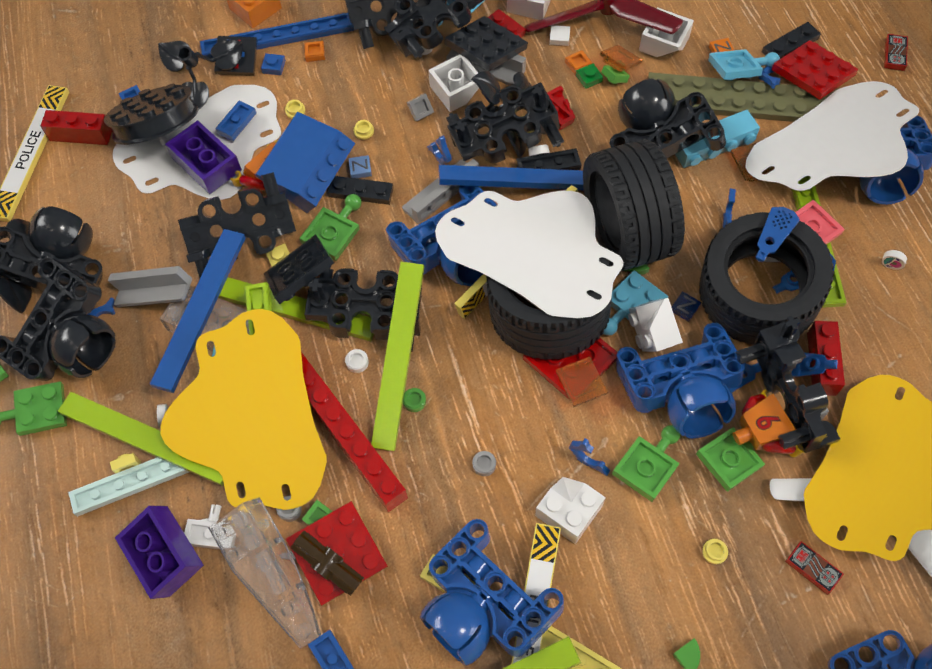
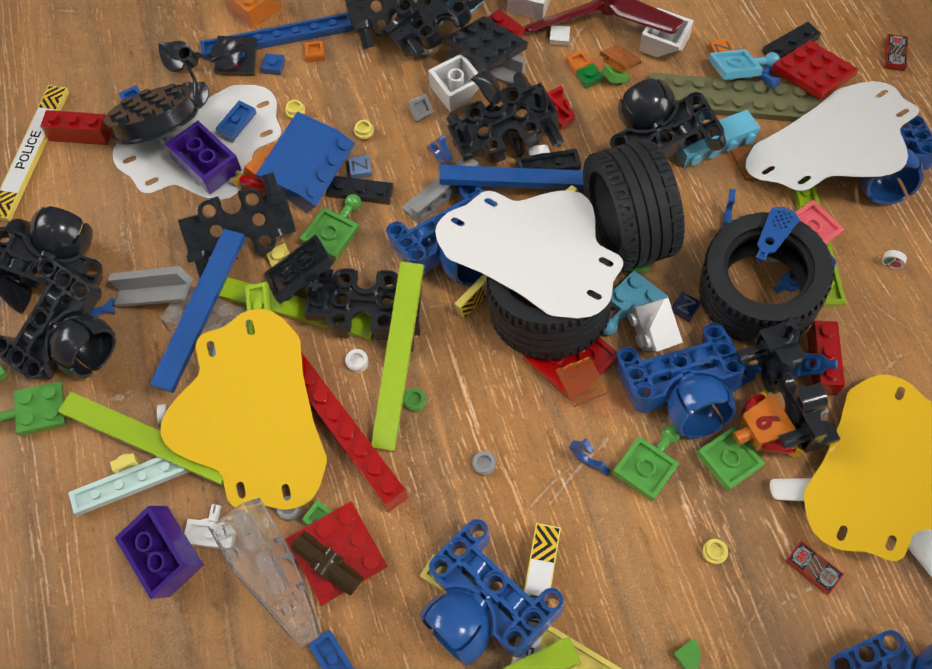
white slope [535,477,606,544] -> none

